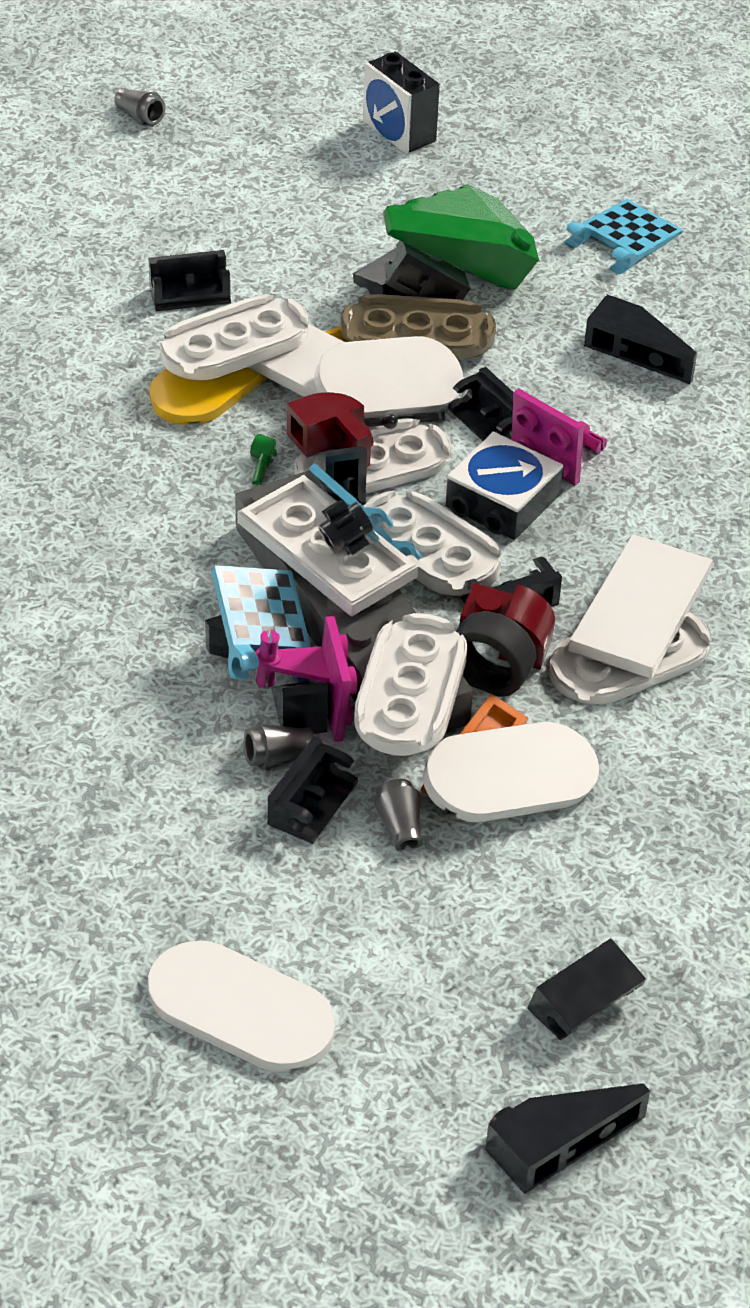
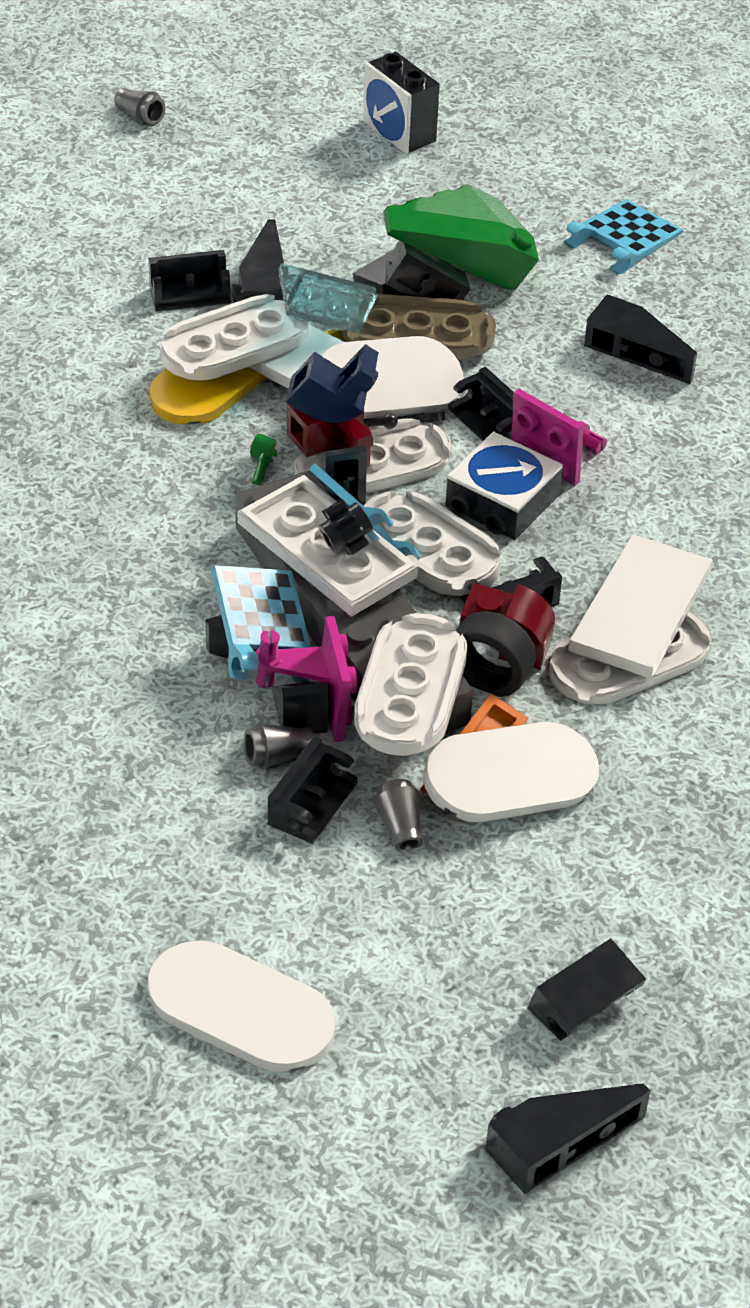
none -> black slope [232,219,289,303]
none -> clear light blue bracket [278,264,377,333]
none -> dark blue brick [286,344,379,423]

